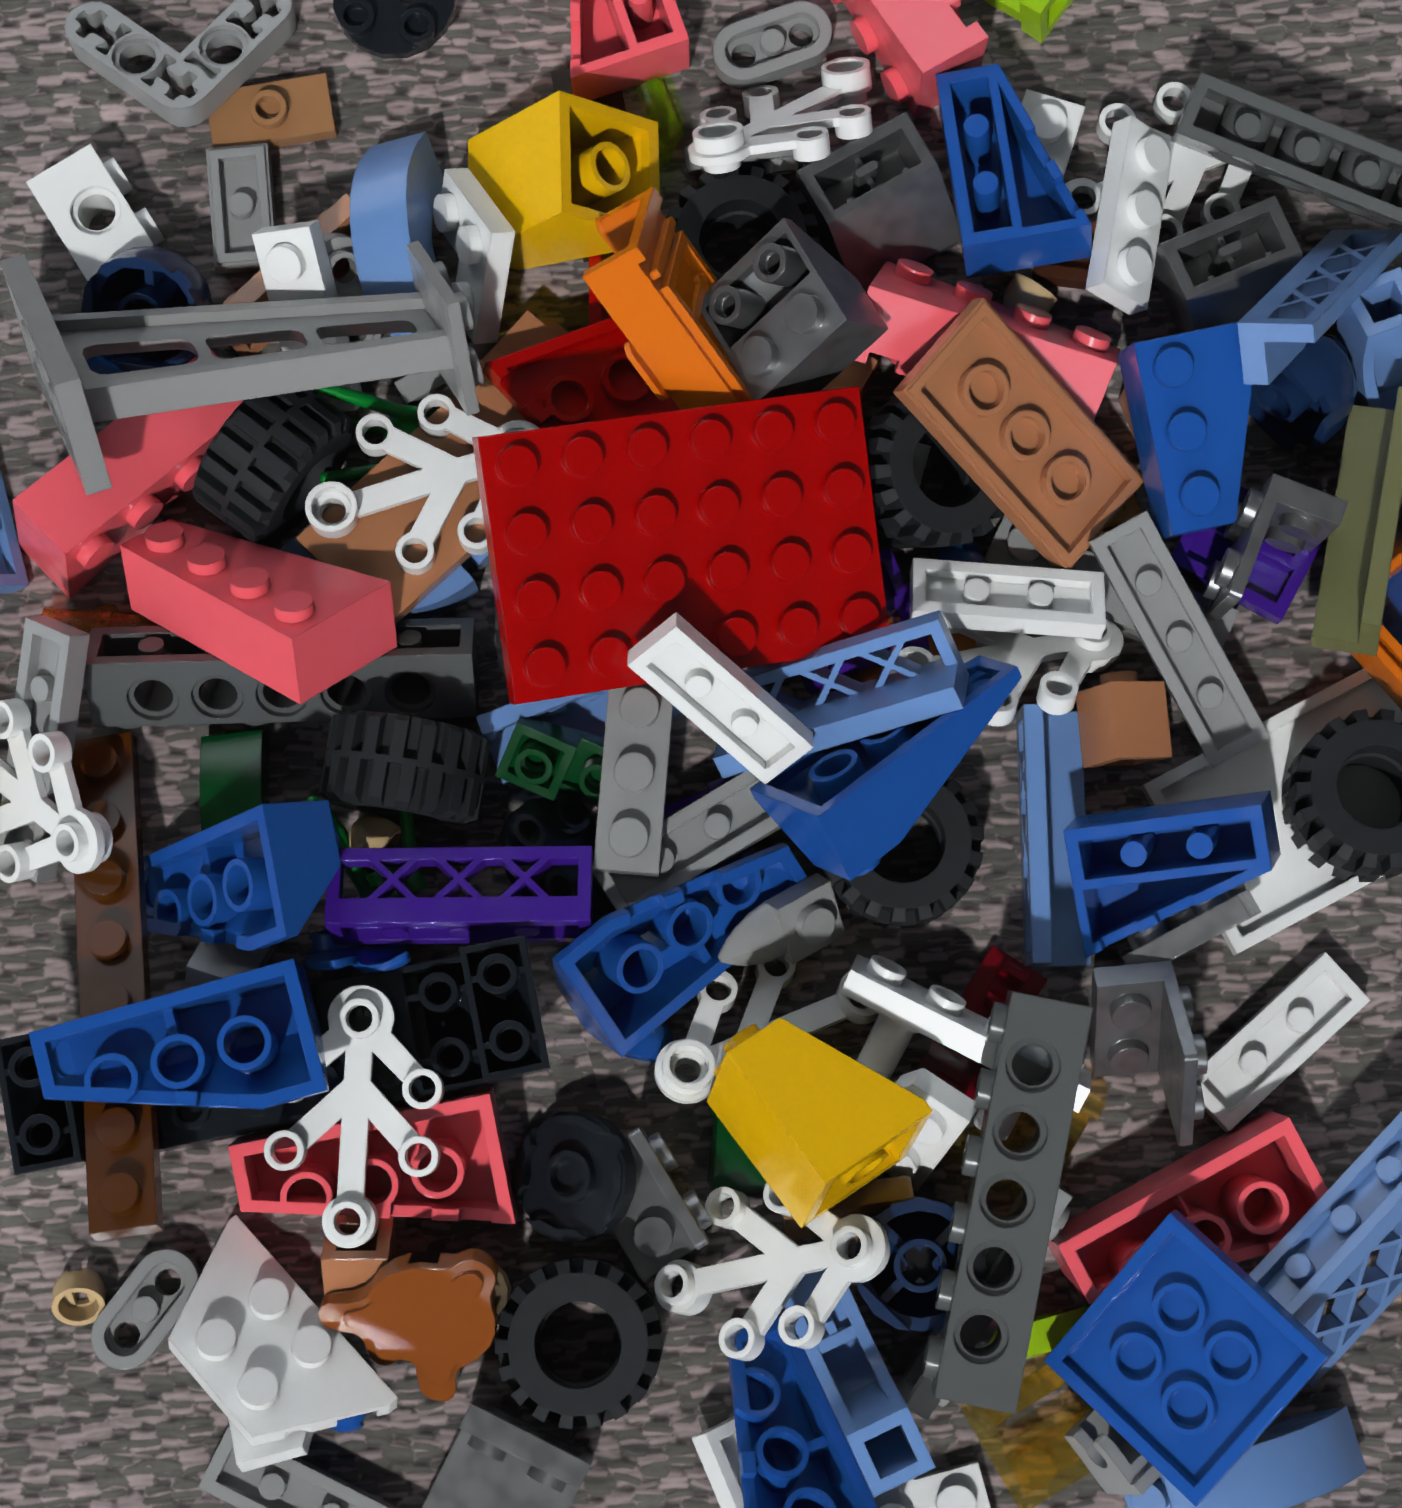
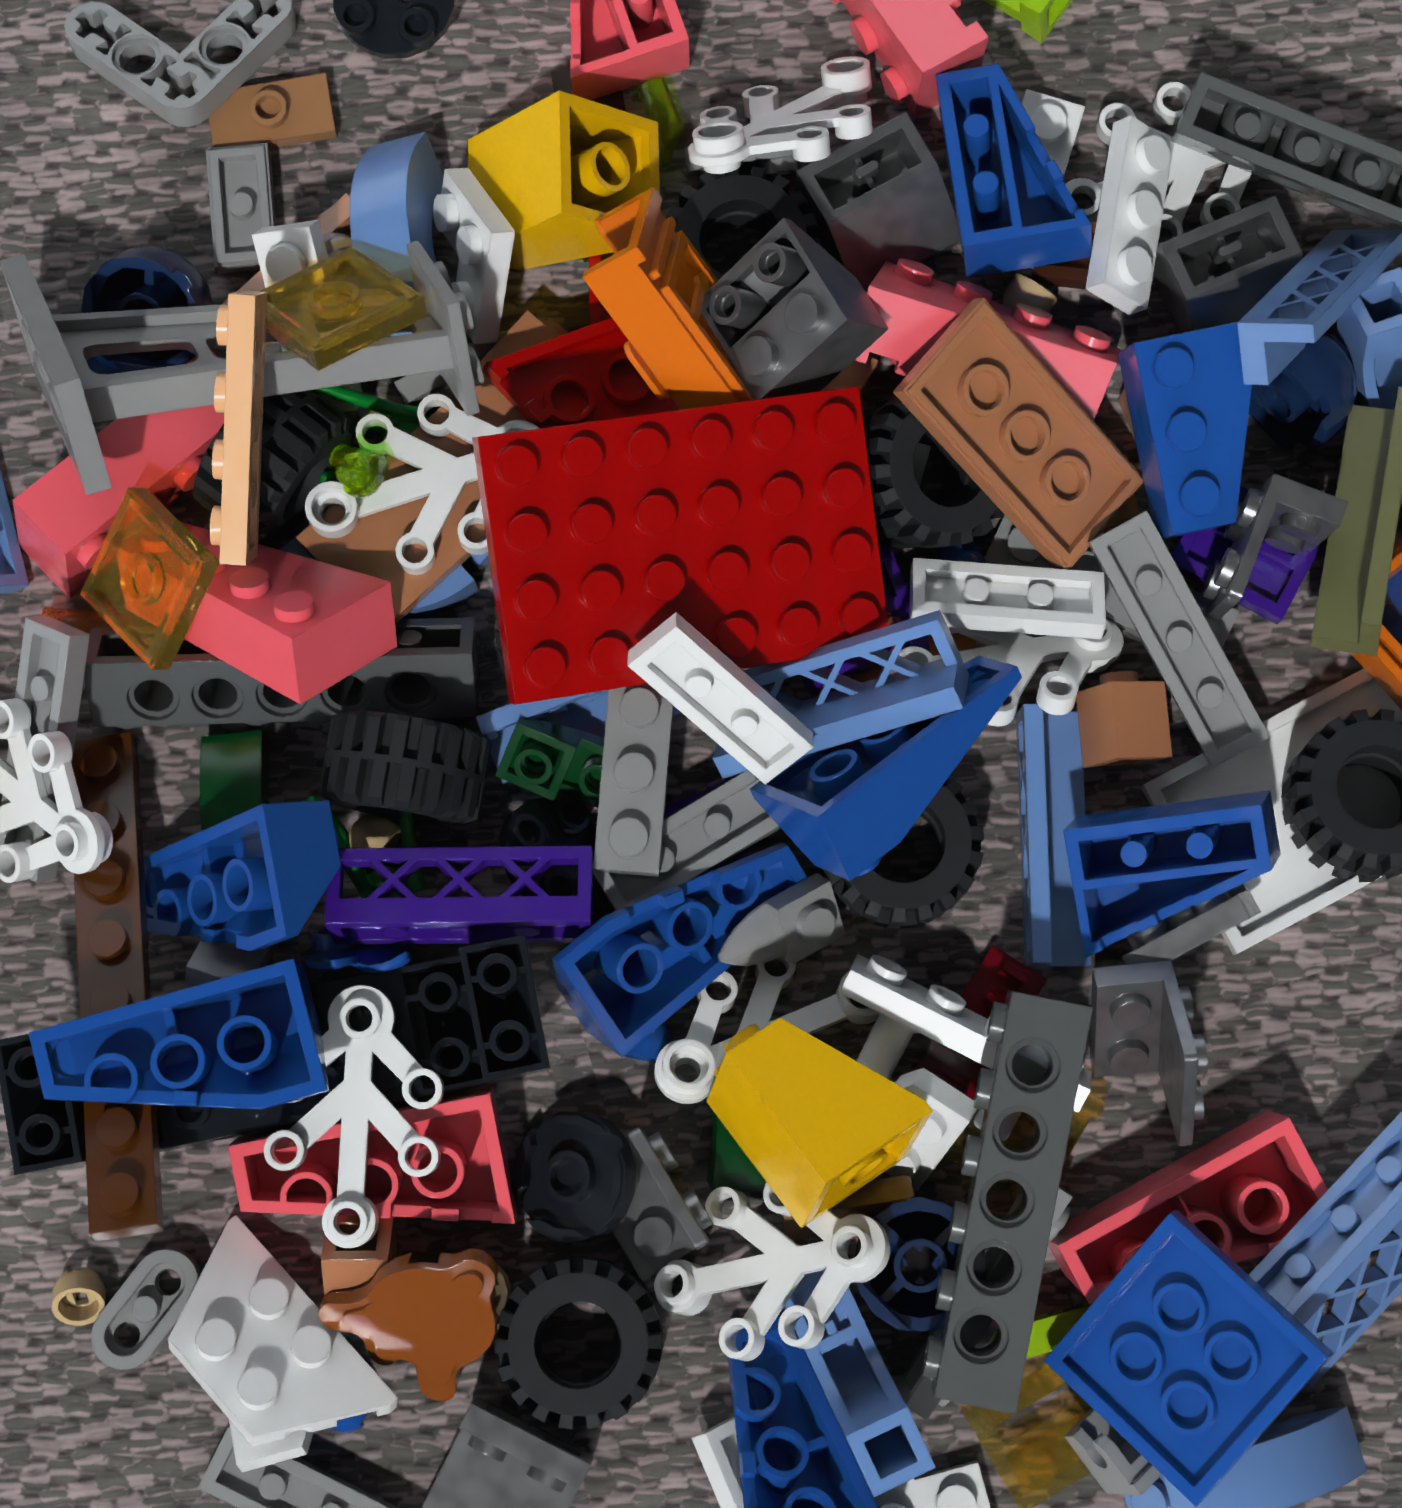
white brick [26,144,165,281] -> none
light grey plate [713,1,832,89] -> none
white plate [1197,952,1371,1131] -> none
none -> clear yellow tile [80,487,219,670]
none -> light nougat plate [210,290,267,566]
none -> clear yellow tile [259,247,428,371]
none -> clear neon green arm [329,444,389,498]

